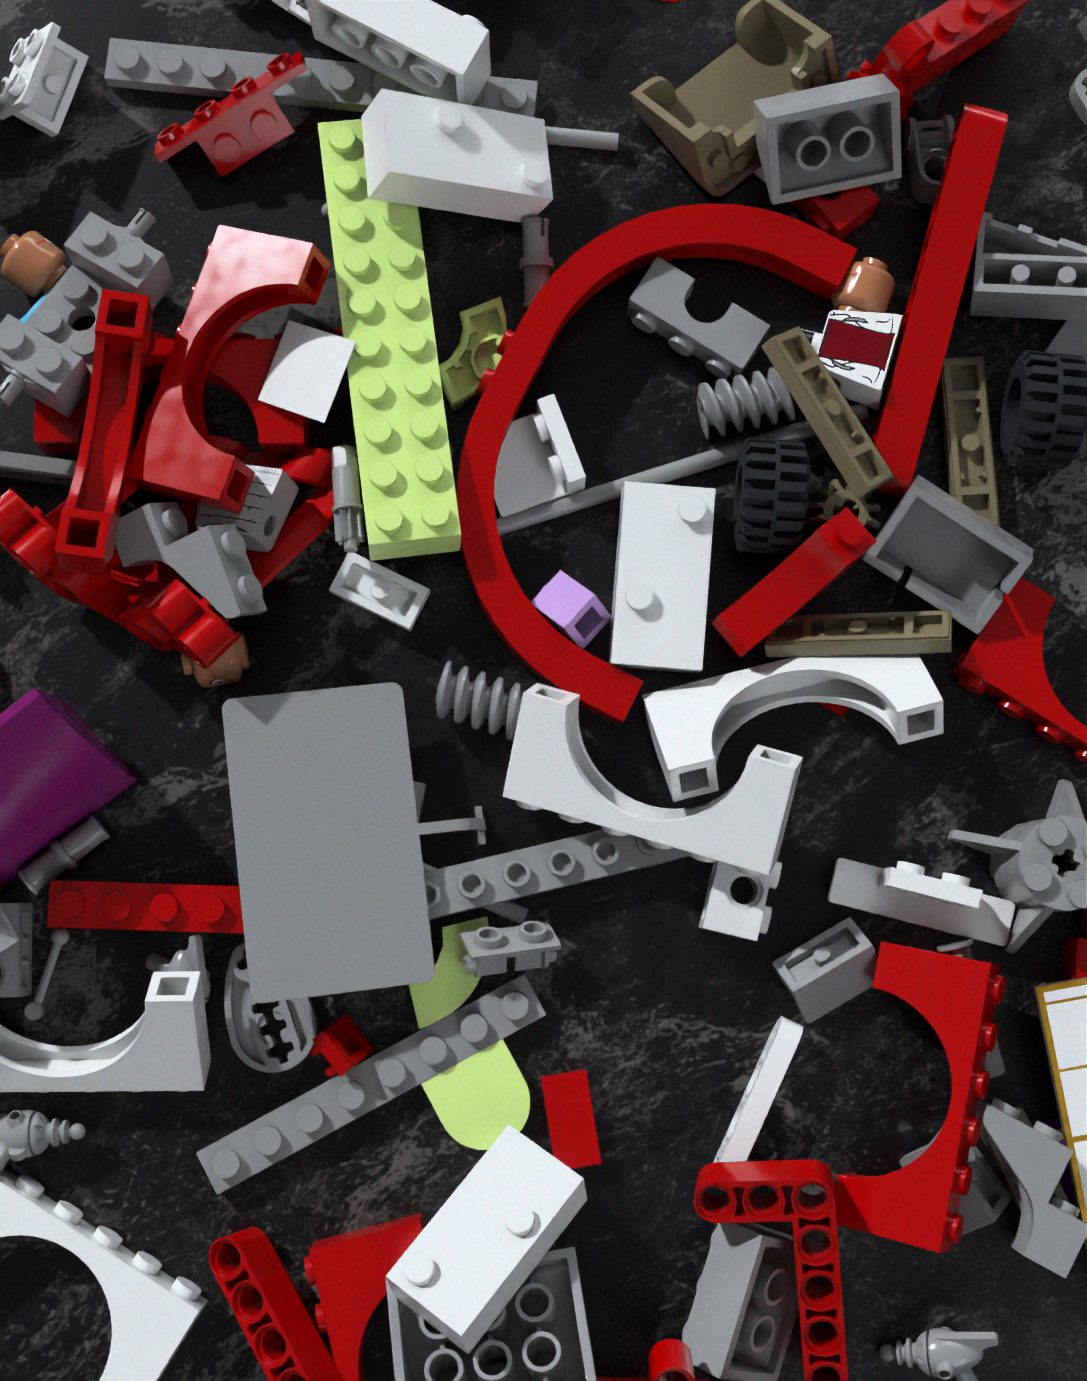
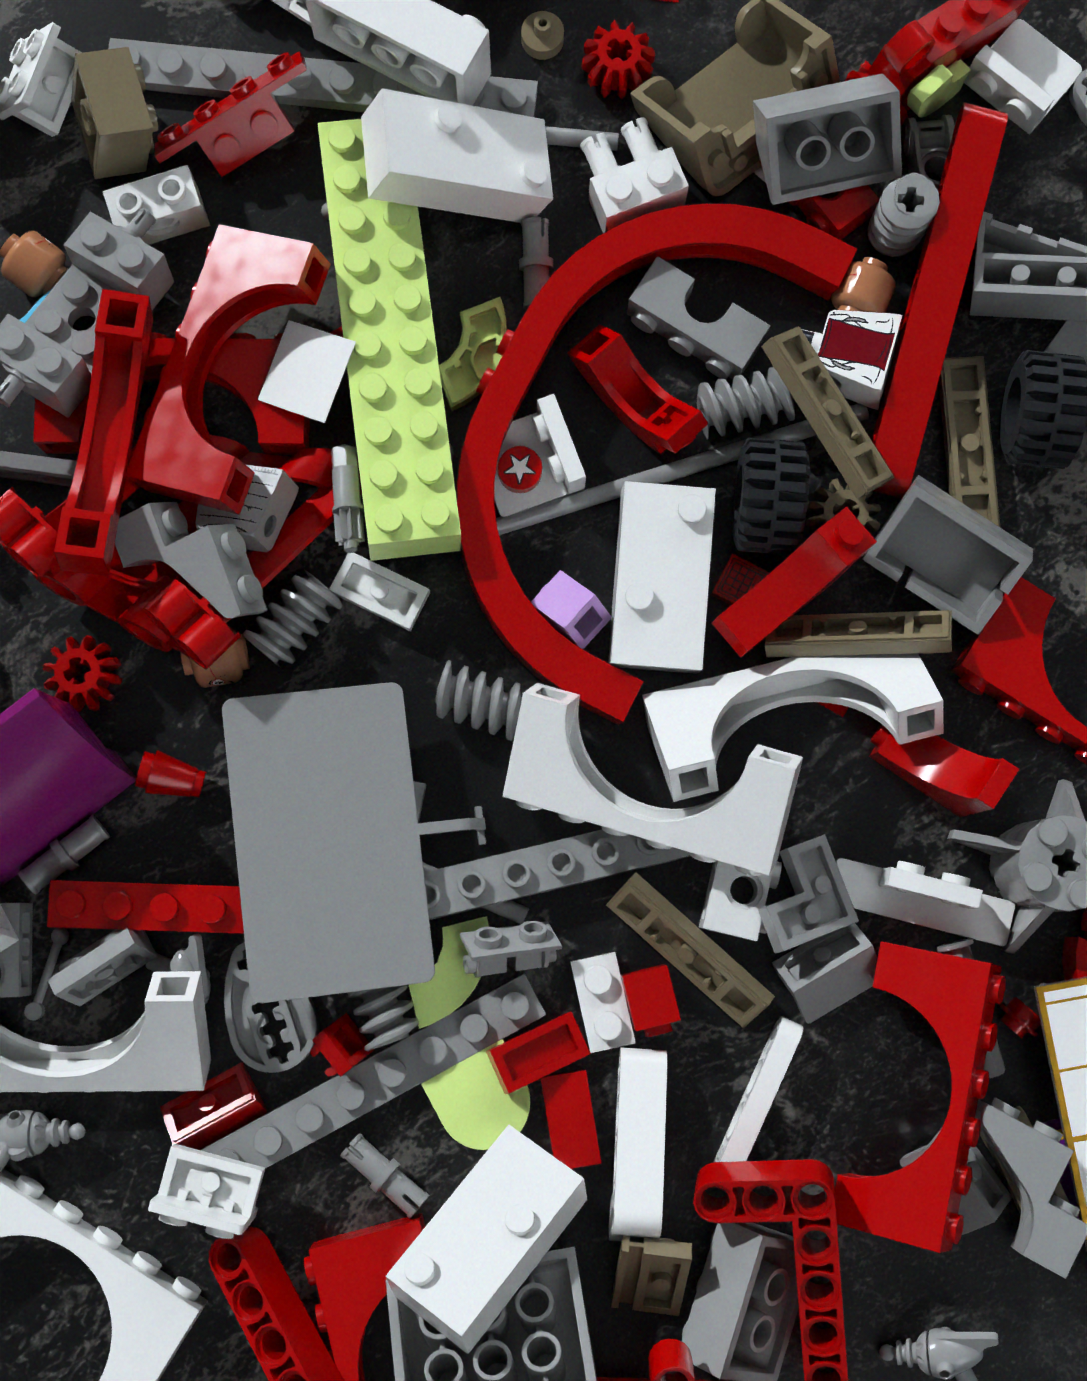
none -> red gear [42,635,122,713]
none -> light grey bracket [48,928,157,1007]
none -> dark tan brick [71,47,158,179]
none -> white brick [103,165,210,245]
none -> red cone [135,750,206,798]
none -> white bracket [148,1144,265,1239]
none -> red slope [160,1062,267,1150]
none -> light grey piece [243,570,343,667]
none -> light grey pin [340,1133,430,1219]
none -> light grey piece [347,985,419,1051]
none -> red tile [486,1011,591,1094]
none -> red tile [498,446,542,493]
none -> dark tan tile [521,11,564,60]
none -> red arch [567,324,708,454]
none -> white plate [570,952,636,1053]
none -> white brick [580,117,689,233]
none -> red gear [582,19,655,100]
none -> dark tan plate [606,872,775,1028]
none -> white beam [609,1047,667,1243]
none -> dark tan plate [611,1235,692,1316]
none -> red brick [621,964,681,1037]
none -> tile [711,553,770,605]
none -> light grey plate [758,834,859,954]
none -> light grey piece [867,172,940,257]
none -> red arch [869,724,1019,817]
none -> yellowish green tile [907,59,971,118]
none -> white bracket [964,19,1082,135]
none -> red plate [1000,996,1043,1039]

